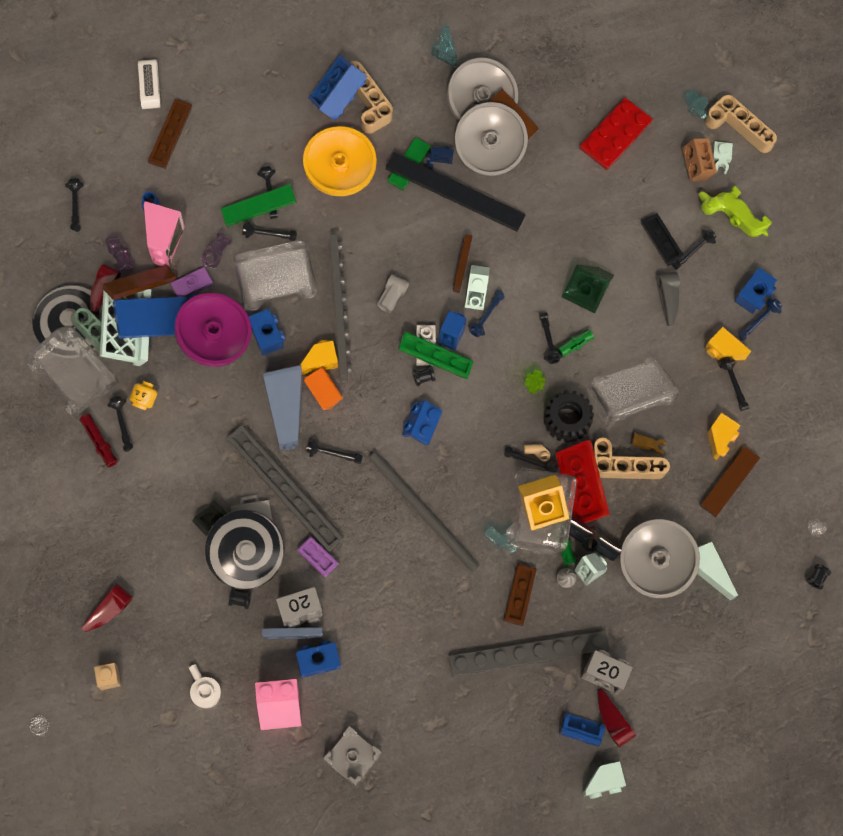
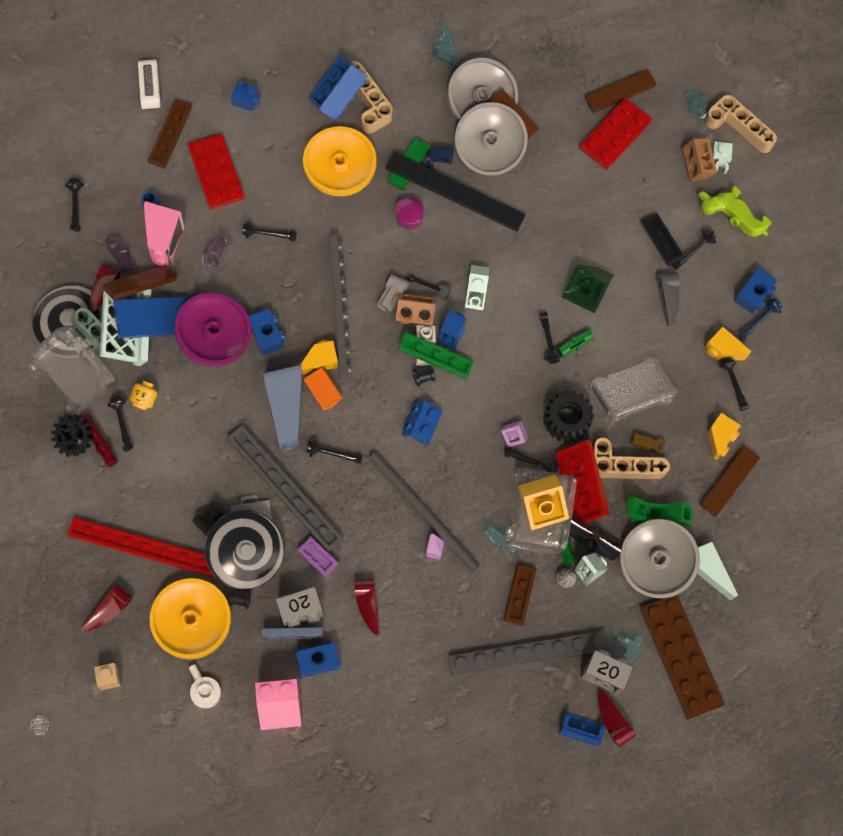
medium lavender plate [171,267,213,297] -> none
green tile [221,184,297,227] -> none
clear windscreen [233,241,318,311] -> none
black piece [257,166,278,219] -> none
light grey panel [323,726,381,787] -> none
reddish brown tile [453,234,473,293] -> none
dark blue piece [468,290,505,337] -> none
clear neon green gear [524,369,546,394] -> none
tan arm [524,444,551,462] -> none
light aqua slope [583,761,626,799] -> none
black bush [807,564,832,590] -> none
clear plate [808,518,827,537] -> none
none -> black gear [51,415,94,457]
none -> red tile [67,517,216,579]
none -> yellow dish [150,578,231,659]
none -> red plate [187,133,245,210]
none -> blue brick [231,81,261,111]
none -> dark red piece [354,578,380,635]
none -> magenta hair [395,198,424,230]
none -> medium nougat brick [395,293,436,325]
none -> hinge [407,275,451,300]
none -> lavender slope [426,534,444,560]
none -> lavender slope [501,420,528,447]
none -> reddish brown tile [585,70,657,113]
none -> clear light blue piece [618,636,644,665]
none -> green arch [626,497,692,526]
none -> reddish brown plate [640,595,725,720]

